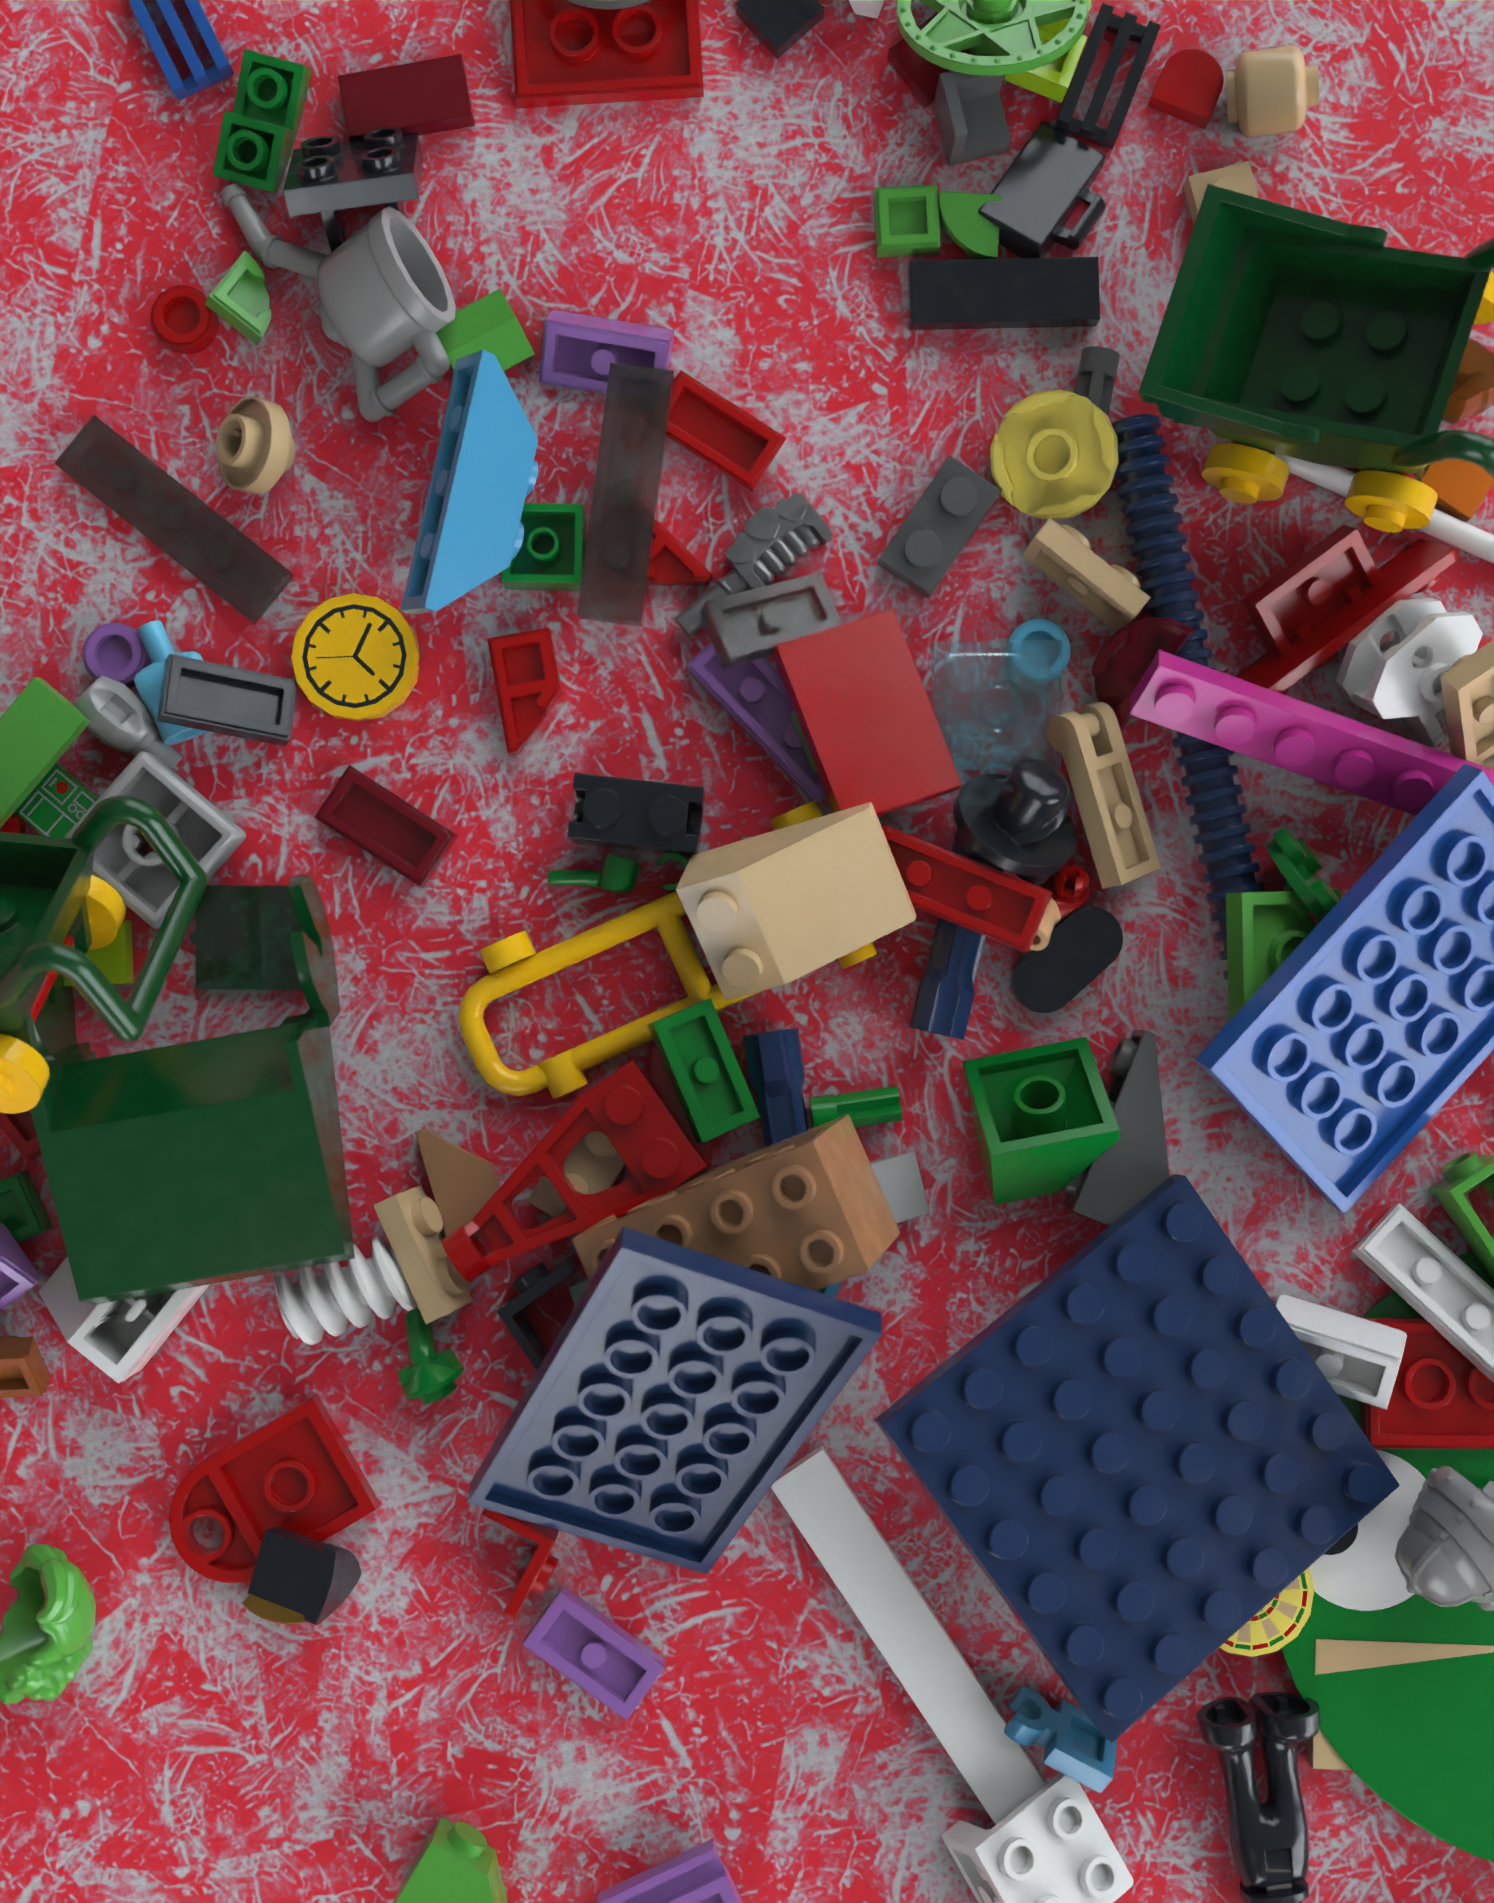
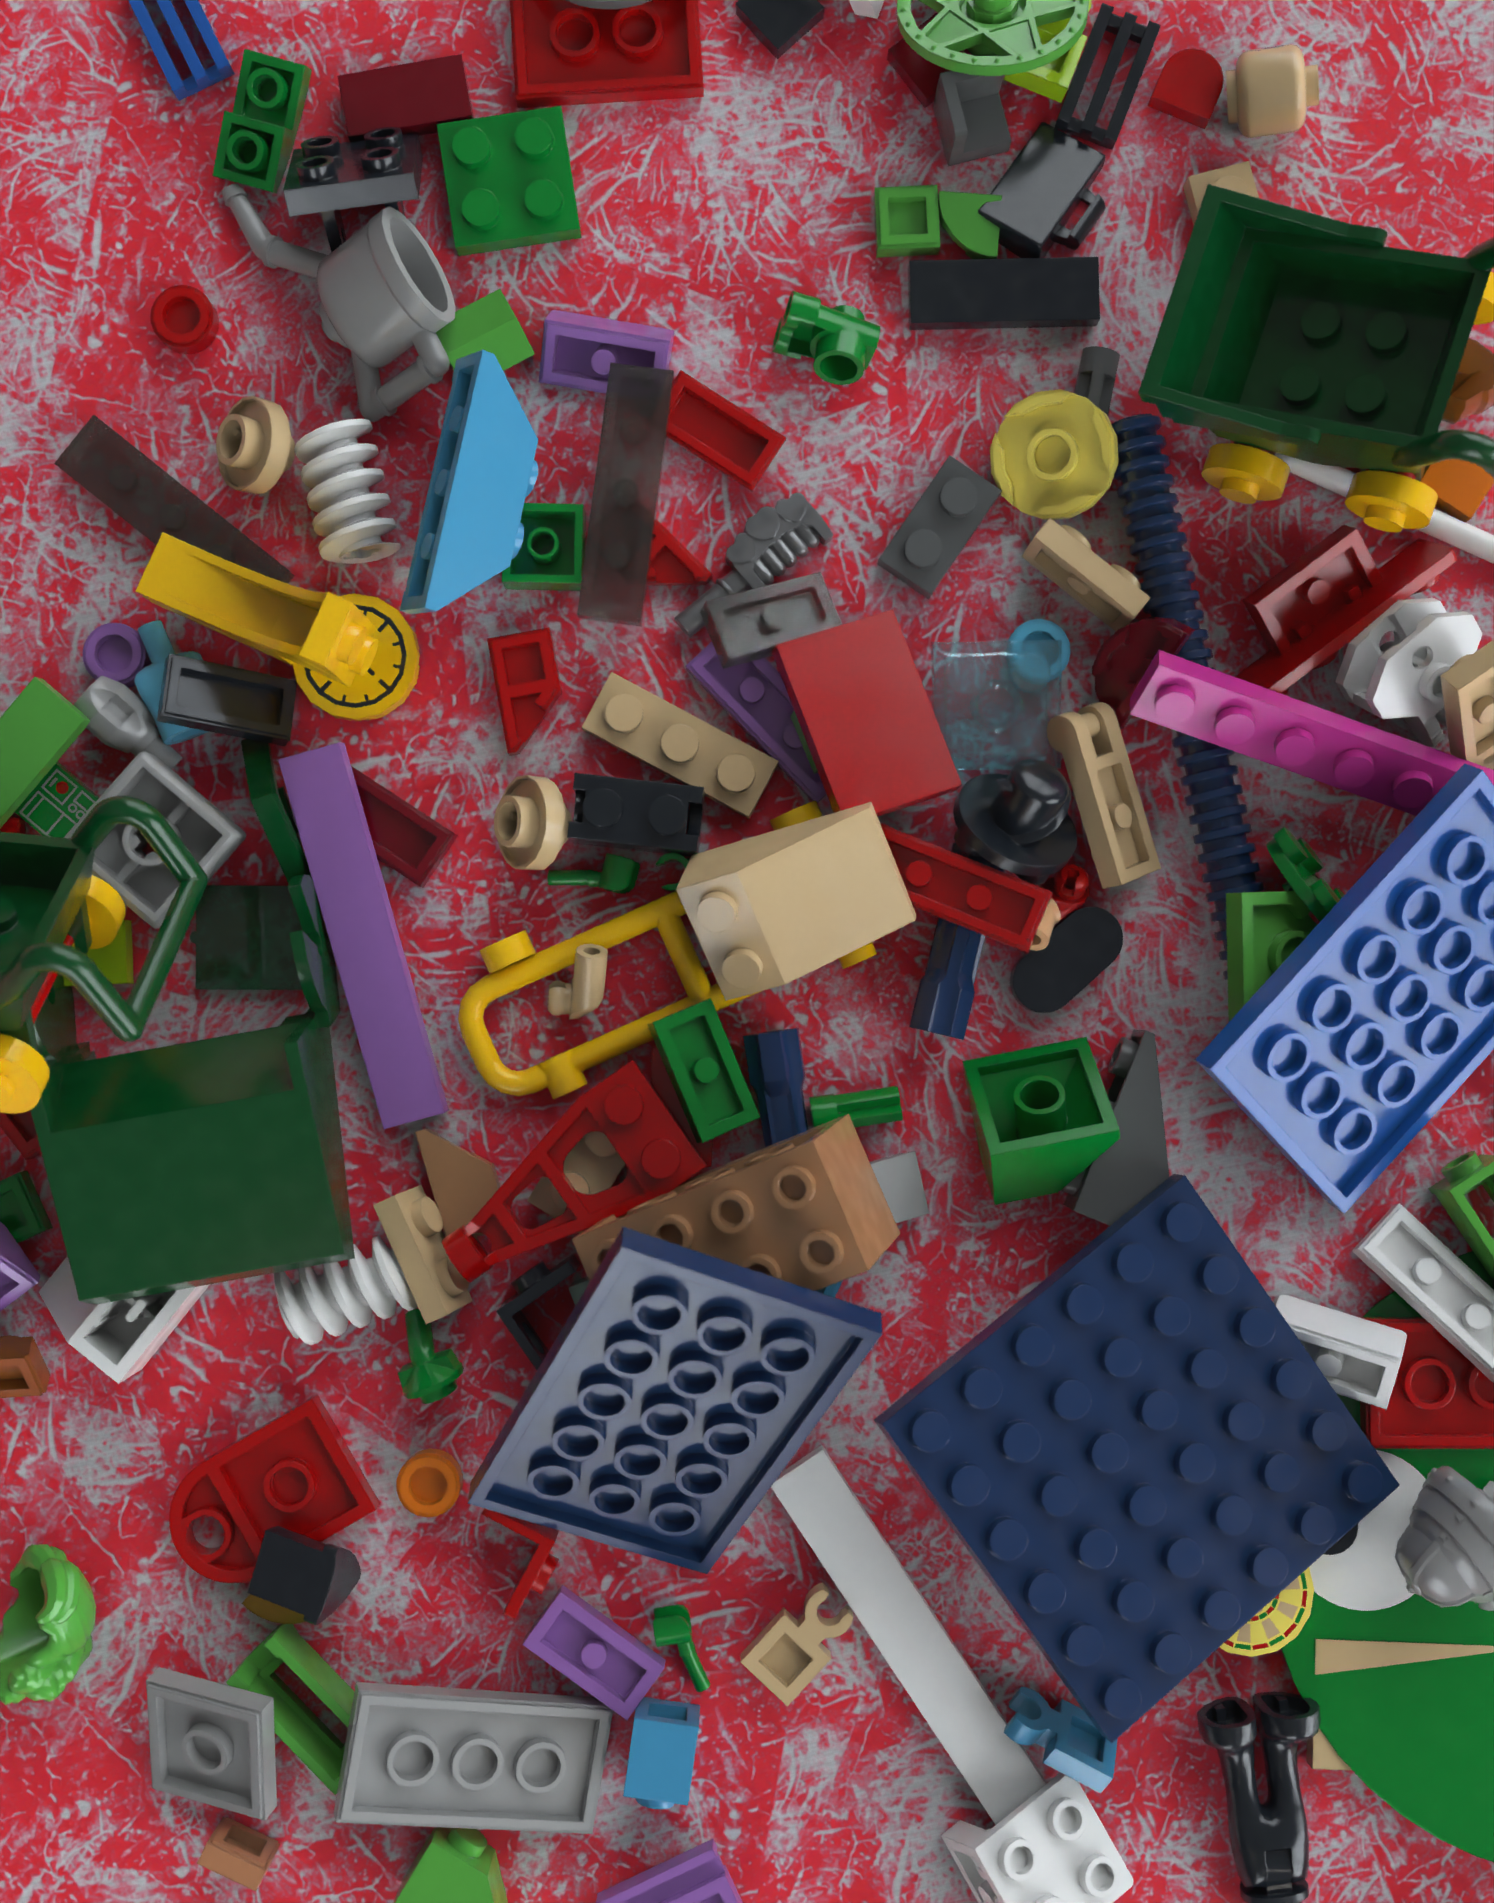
bright green tile [205,251,271,345] -> none
none -> yellow arch [136,532,378,687]
none -> light grey tile [146,1667,277,1821]
none -> nougat tile [197,1817,280,1891]
none -> bright green window [226,1624,354,1795]
none -> dark green tile [241,739,312,884]
none -> medium lavender tile [278,742,449,1129]
none -> white piece [294,418,402,564]
none -> light grey tile [334,1682,613,1834]
none -> orange tile [396,1448,463,1517]
none -> green plate [437,106,582,256]
none -> tan plate [494,775,572,870]
none -> tan arm [547,944,608,1019]
none -> tan plate [581,672,779,819]
none -> dark azure brick [623,1697,700,1809]
none -> green hand [653,1605,710,1692]
none -> tan plate [740,1582,854,1707]
none -> green plate [772,291,880,385]

